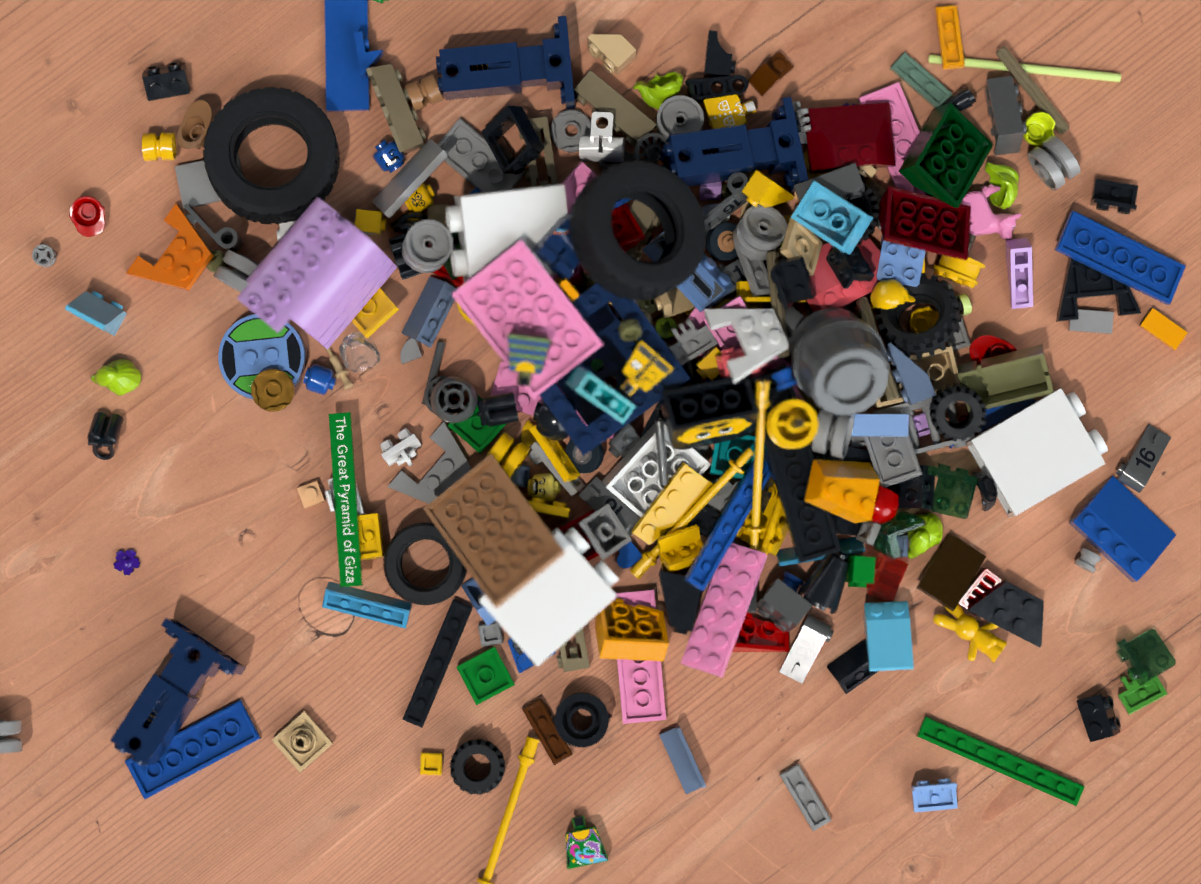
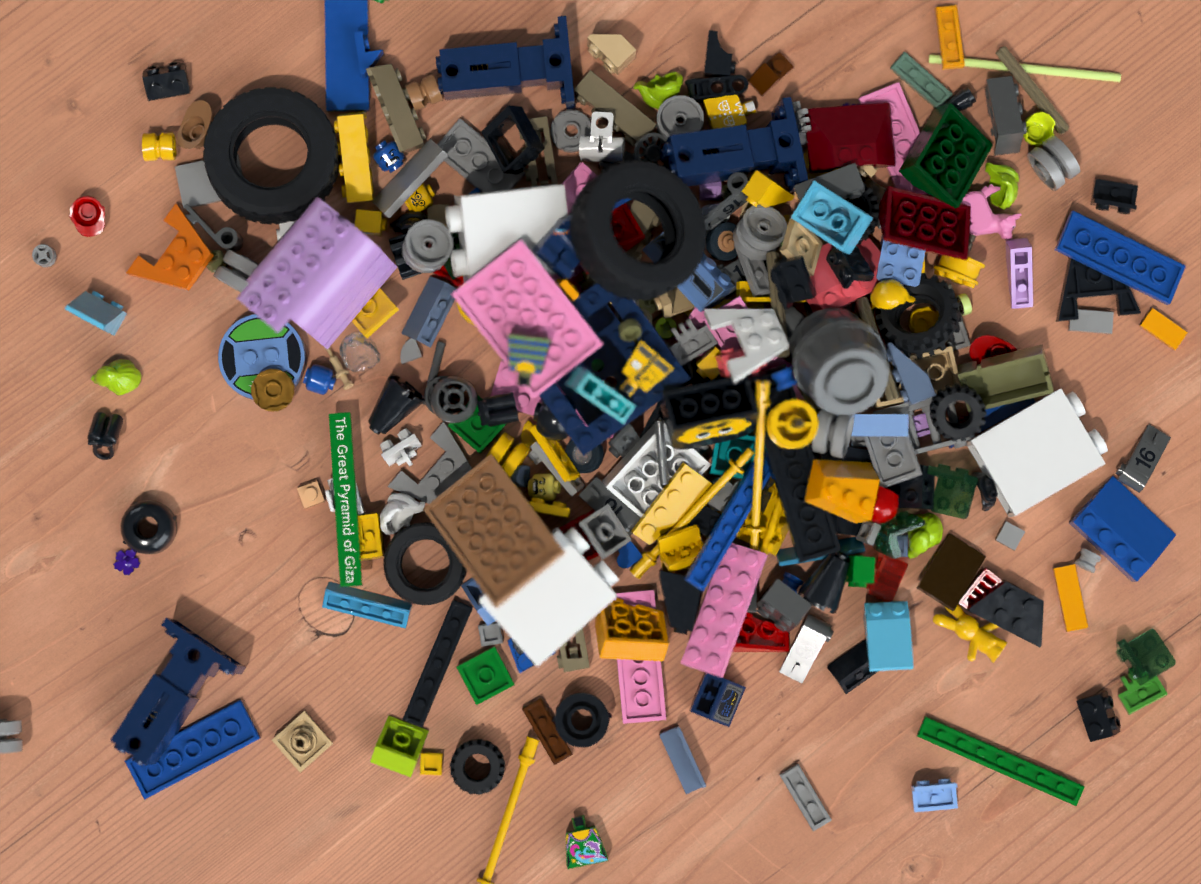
none -> black piece [121,500,177,555]
none -> yellow wedge [334,111,374,203]
none -> black cone [368,374,425,435]
none -> lime slope [370,715,429,777]
none -> white hair [380,493,425,535]
none -> dark blue slope [689,672,746,727]
none -> light grey tile [995,521,1025,551]
none -> light orange tile [1053,564,1088,632]

